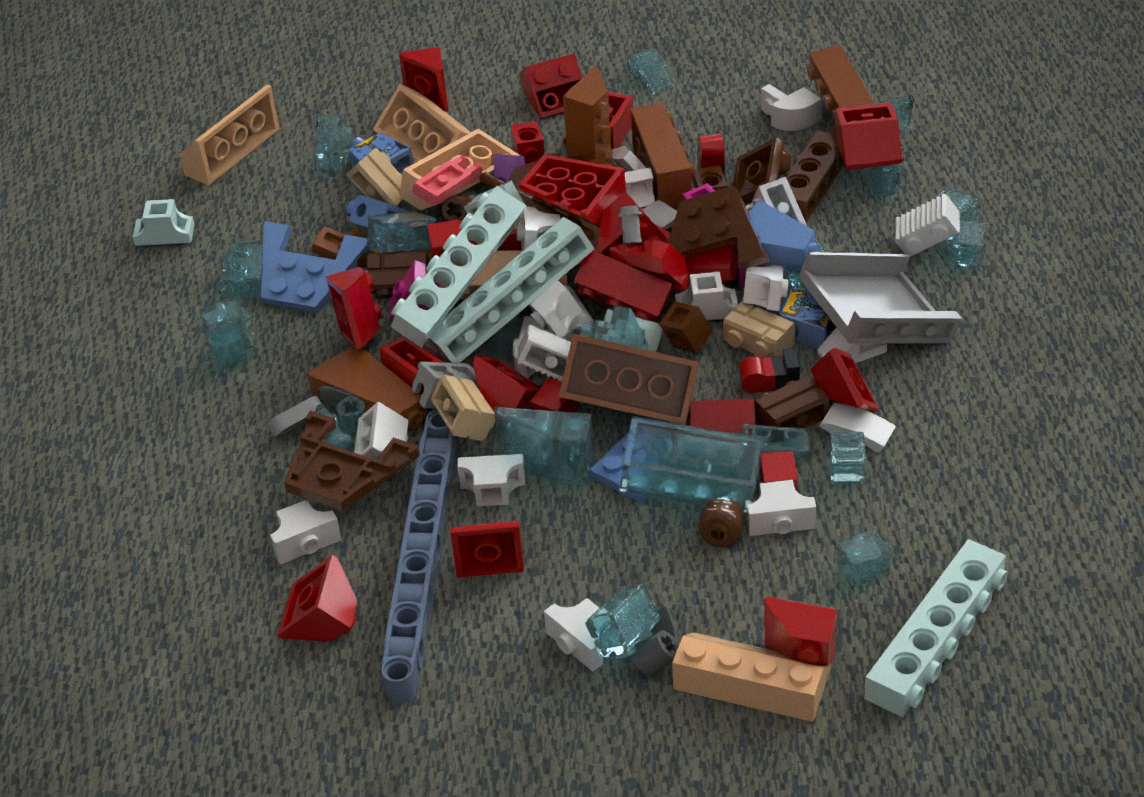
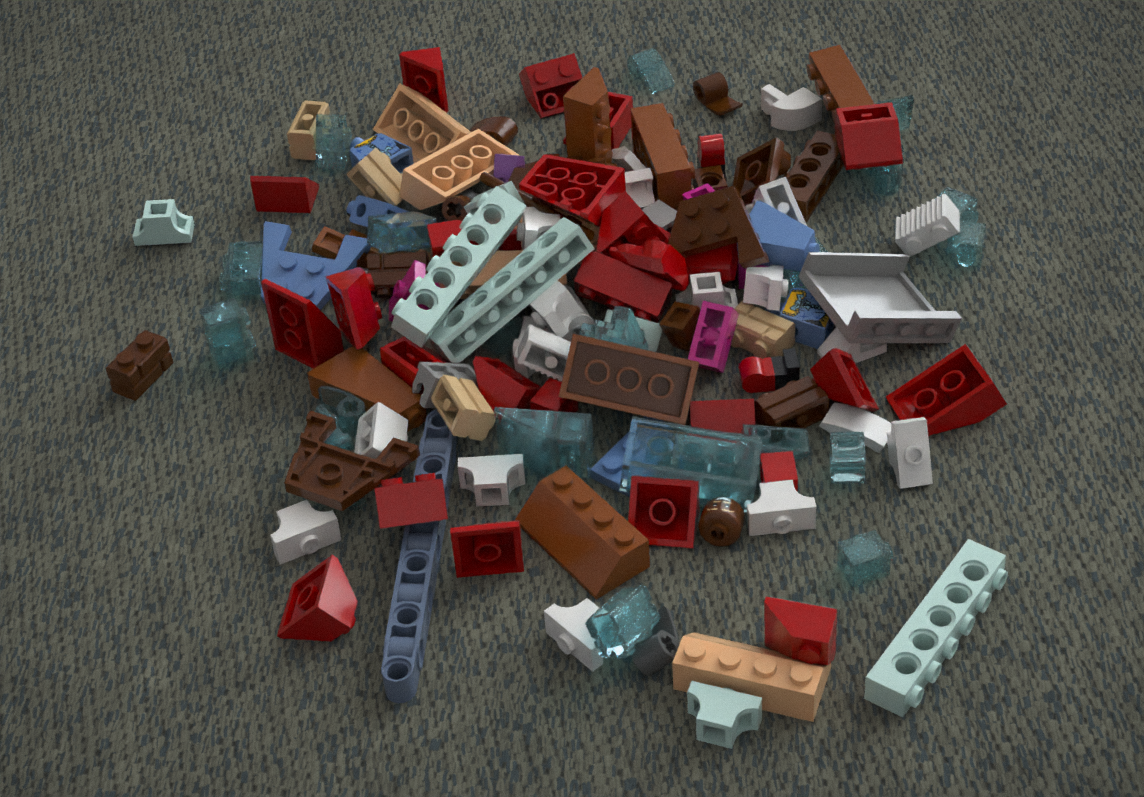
light nougat slope [180,84,280,185] -> none
light grey beam [267,396,325,439] -> none
coral hinge [412,155,483,206] -> none
red brick [510,121,545,164] -> none
light grey pin [618,206,642,244] -> none
none -> reddish brown brick [106,330,173,401]
none -> red slope [250,176,319,213]
none -> red slope [261,279,344,369]
none -> tan brick [287,100,332,160]
none -> red slope [374,473,448,529]
none -> reddish brown panel [469,116,518,146]
none -> dark orange slope [515,466,650,600]
none -> red slope [628,476,700,548]
none -> light aqua brick [687,681,762,749]
none -> dark pink brick [688,301,739,373]
none -> reddish brown panel [693,72,743,115]
none -> red slope [885,344,1007,436]
none -> white brick [886,417,933,489]

